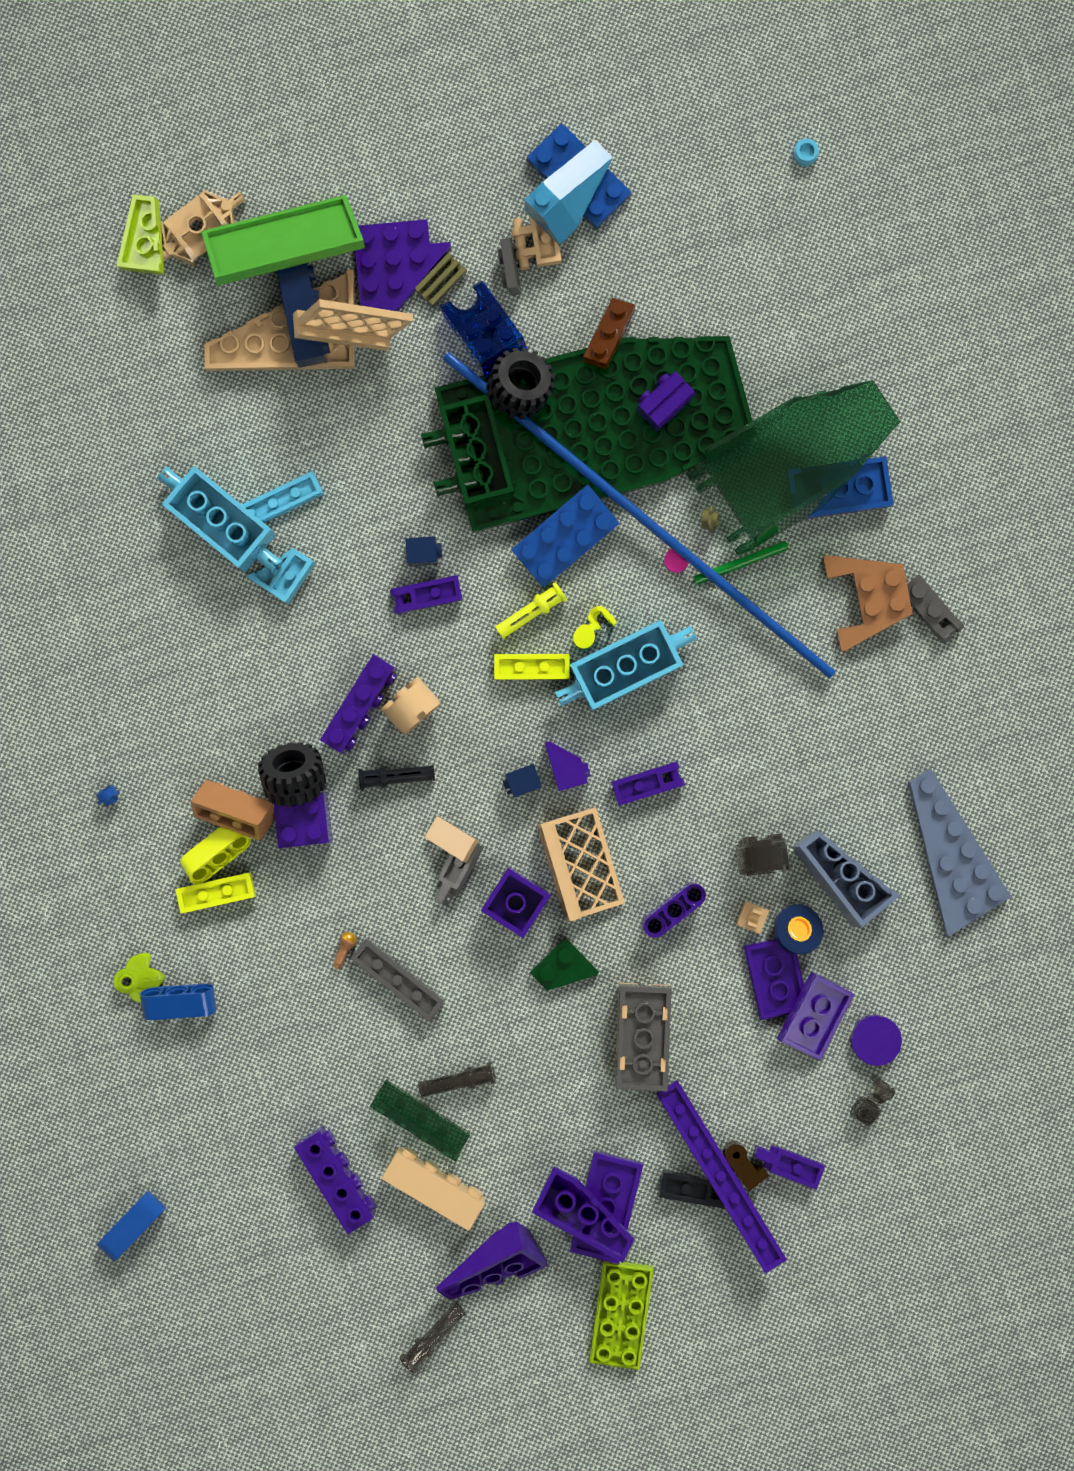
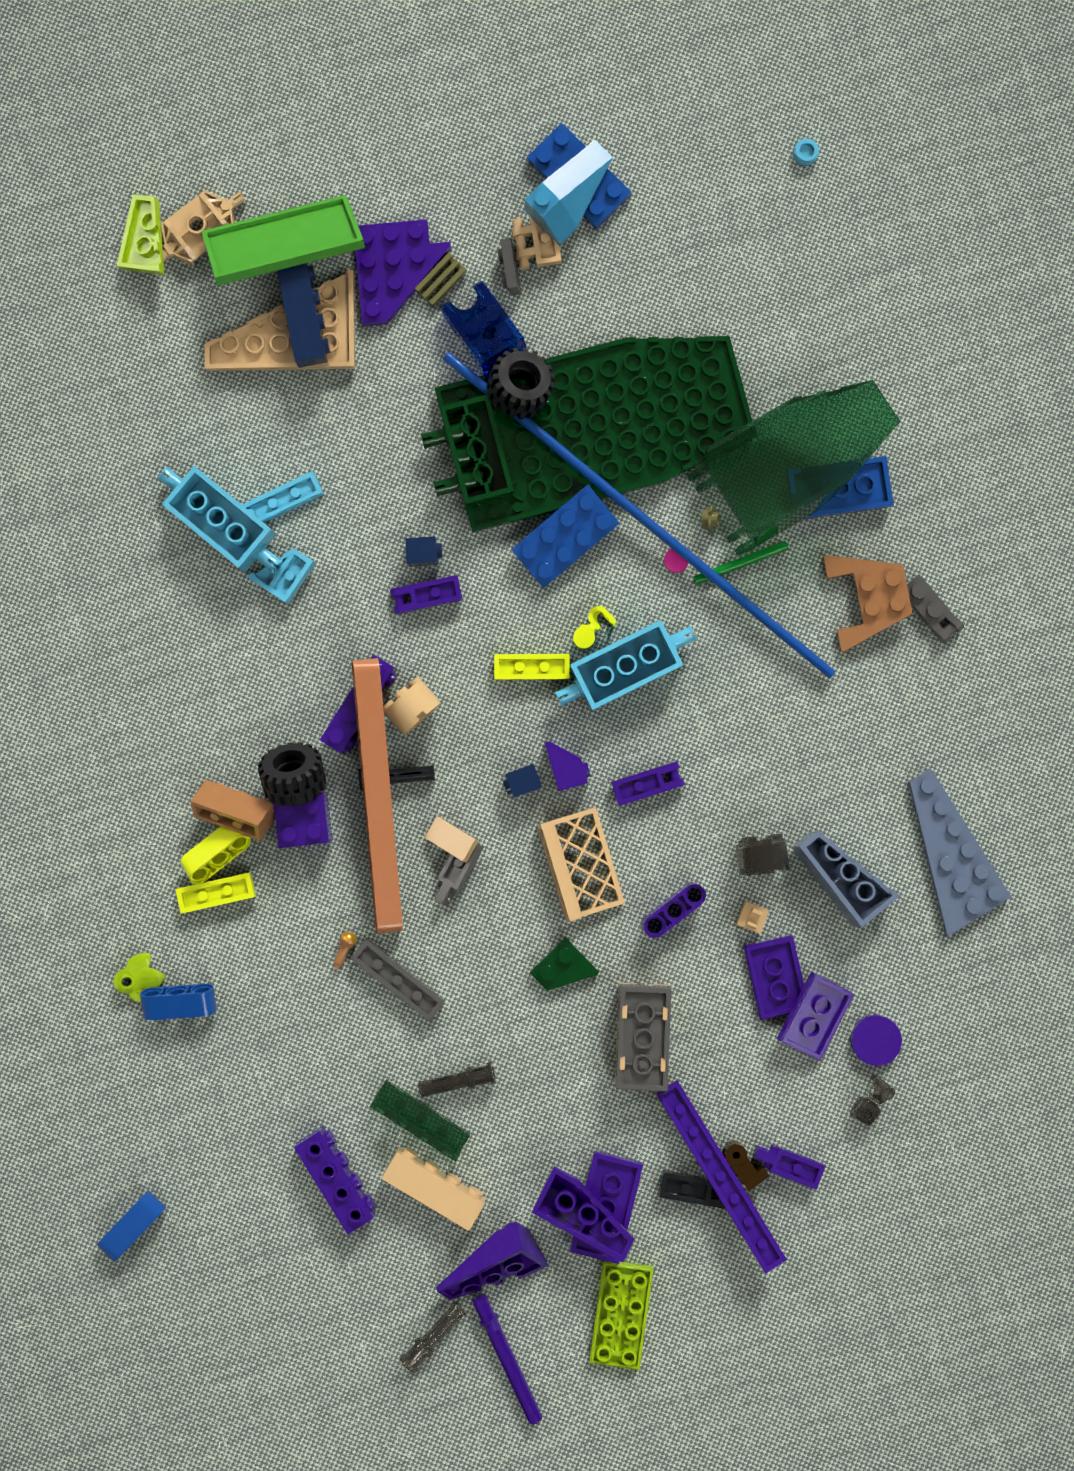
blue plate [95,785,120,807] -> none
tan fence [293,299,413,351] -> none
dark purple brick [480,866,551,938] -> none
neon yellow pin [495,582,567,639] -> none
reddish brown plate [583,298,636,370] -> none
dark purple brick [637,372,696,432] -> none
dark blue tile [773,904,824,955] -> none
none -> nougat beam [352,658,403,934]
none -> dark purple axle [472,1294,542,1425]

